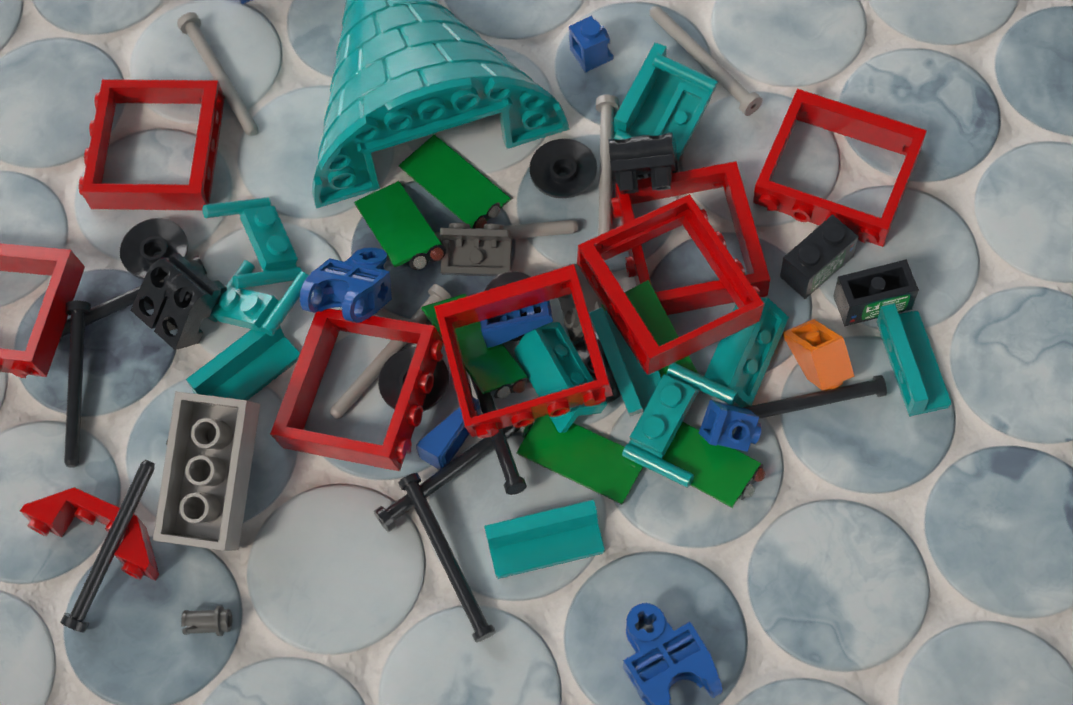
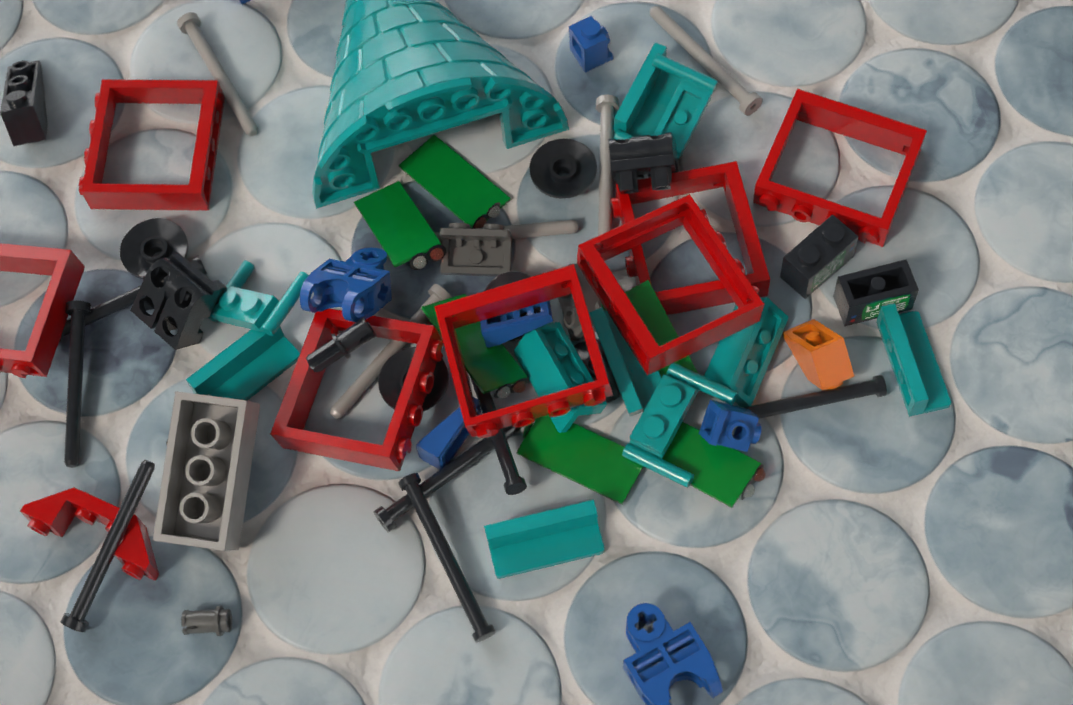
teal plate [203,197,302,290] -> none
none -> black slope [0,60,48,147]
none -> black axle [306,317,376,372]

